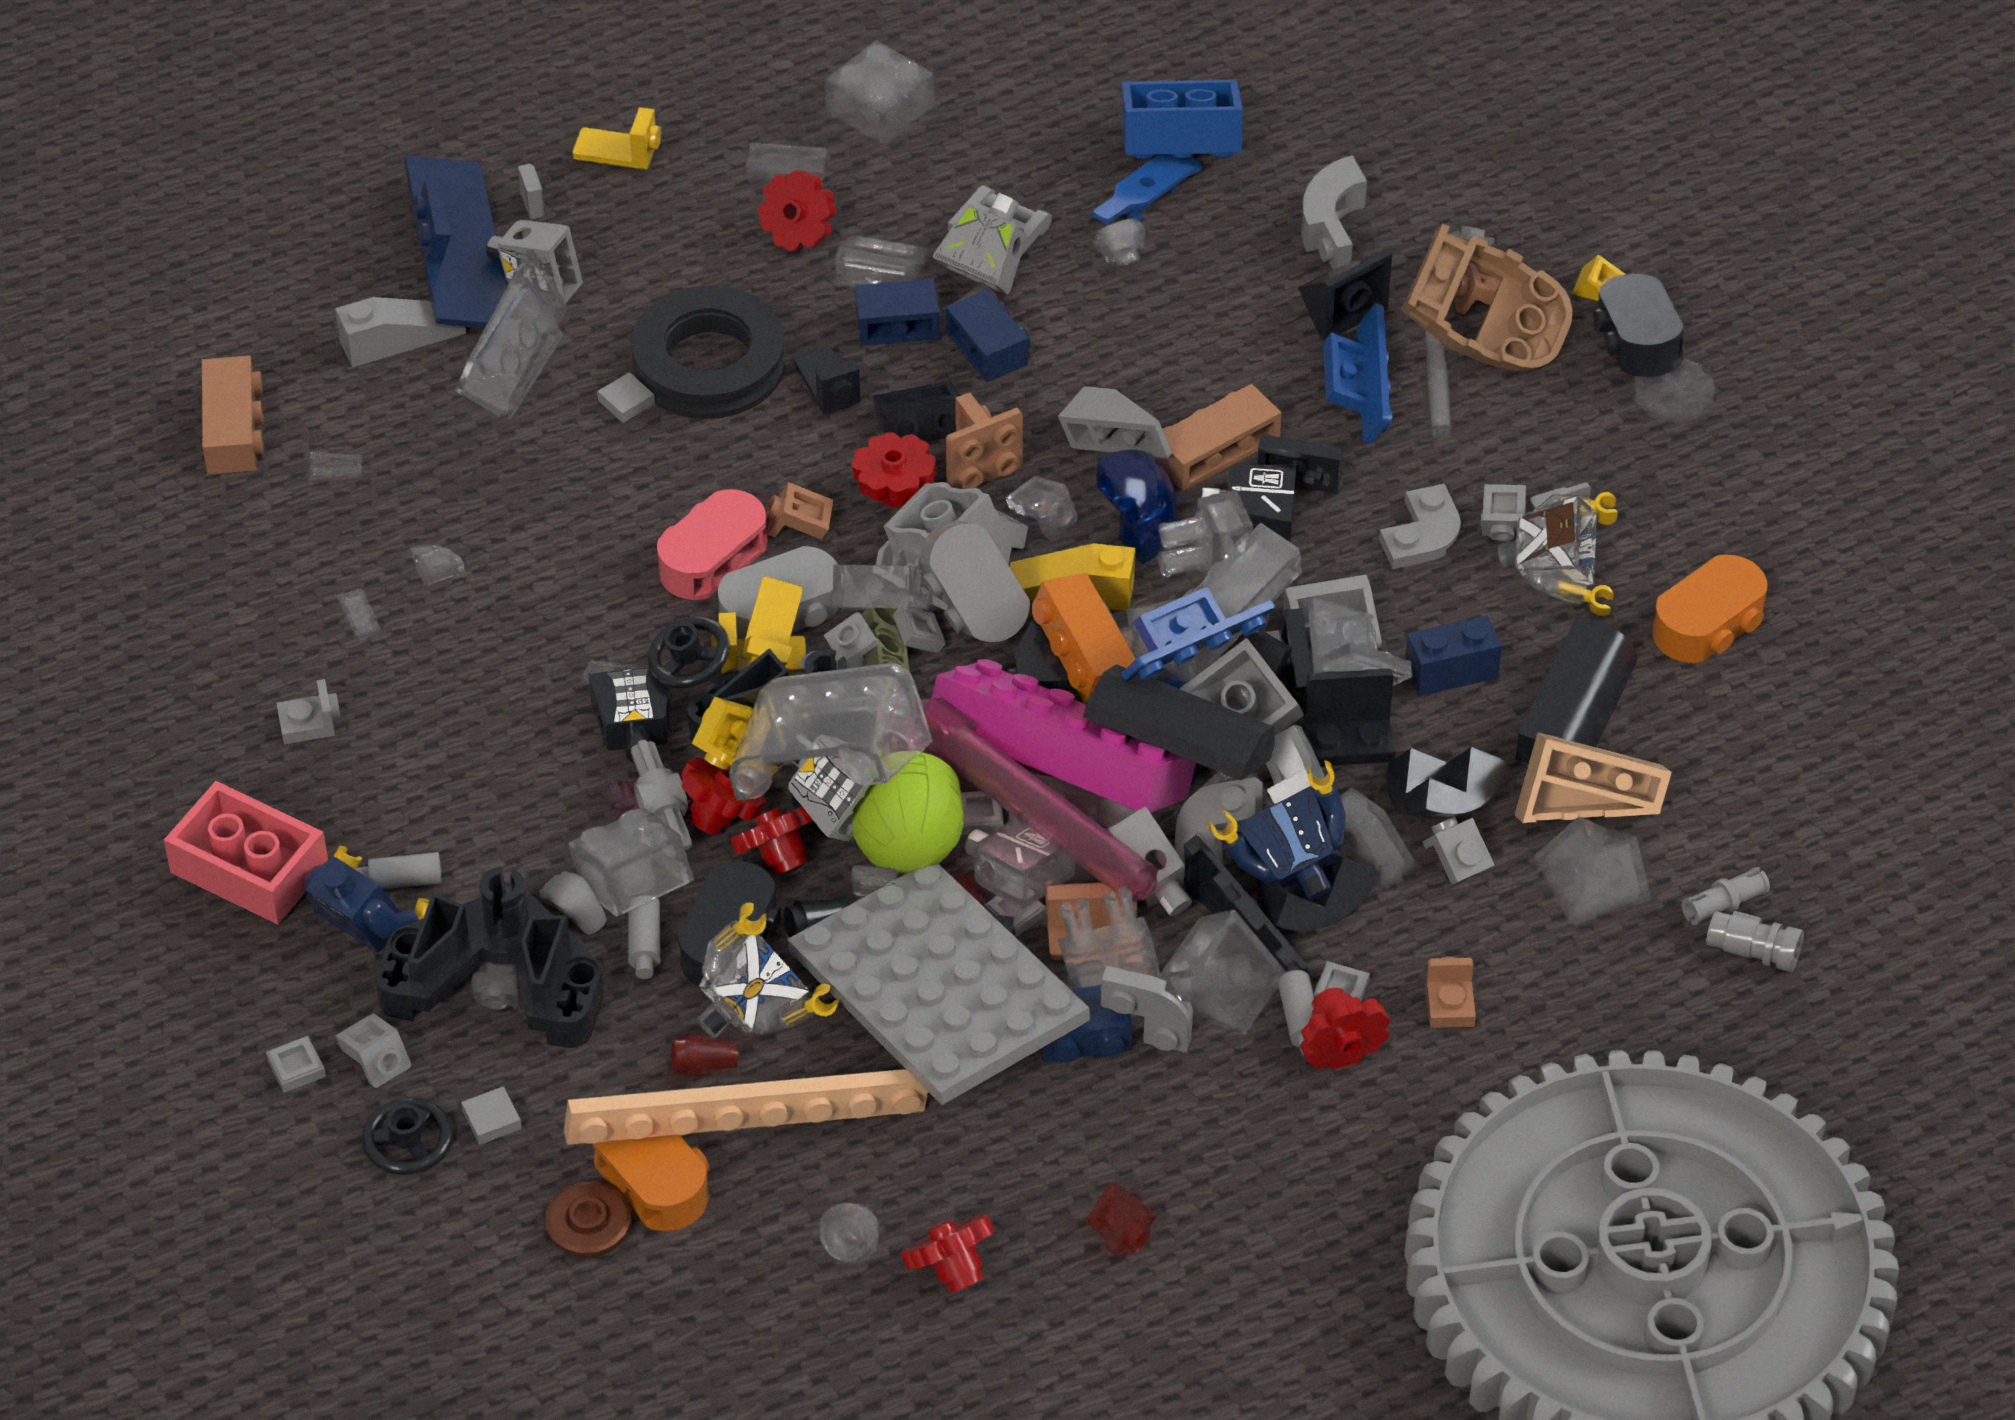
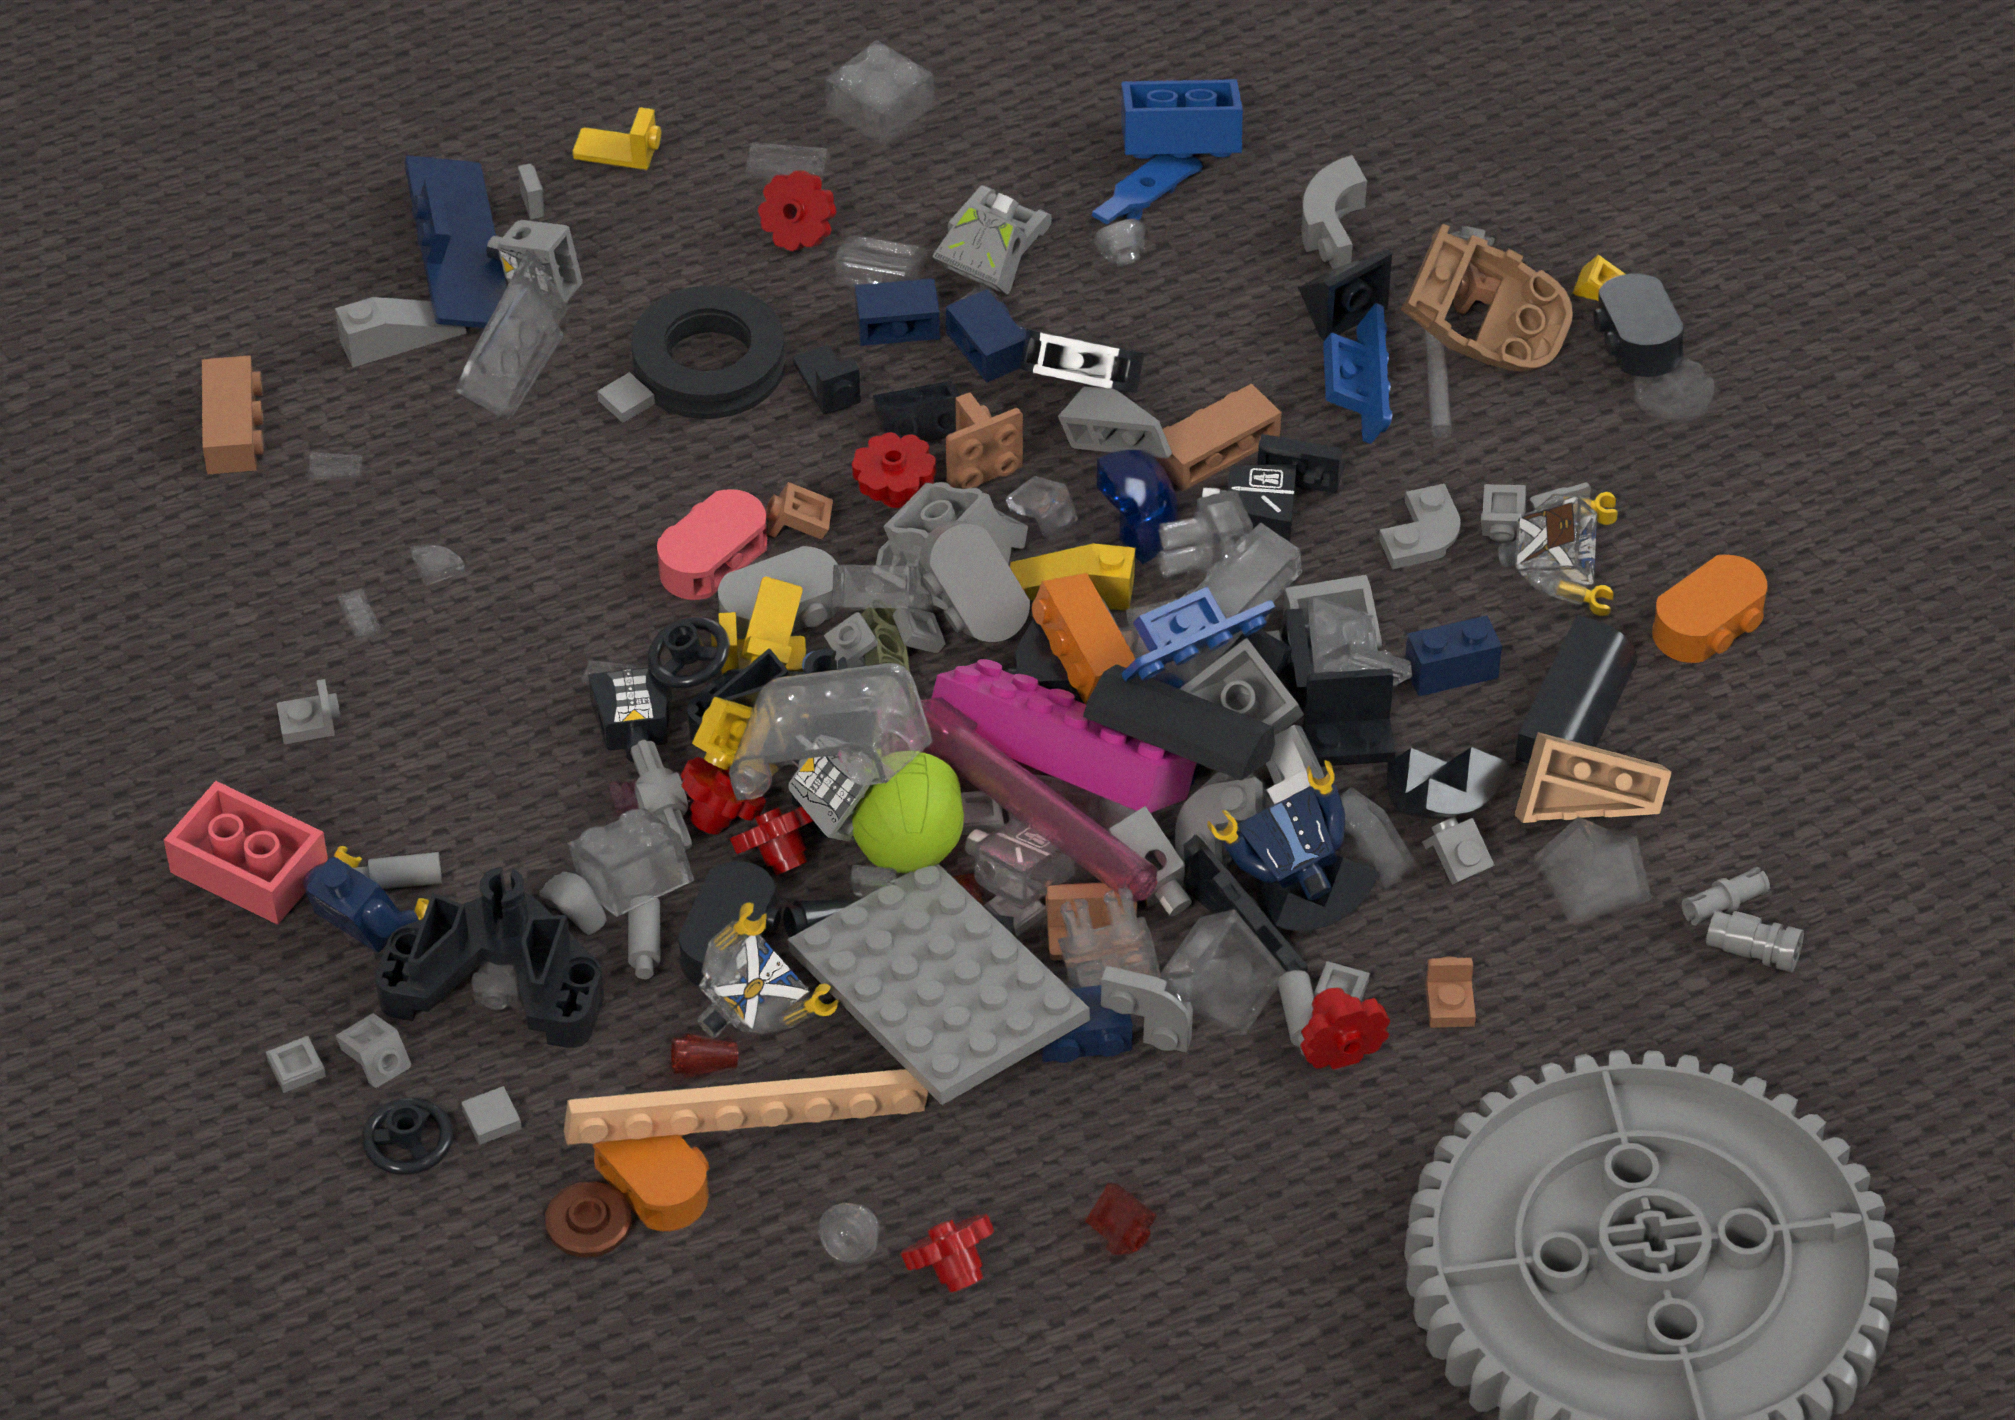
none -> brick [1019,329,1145,393]

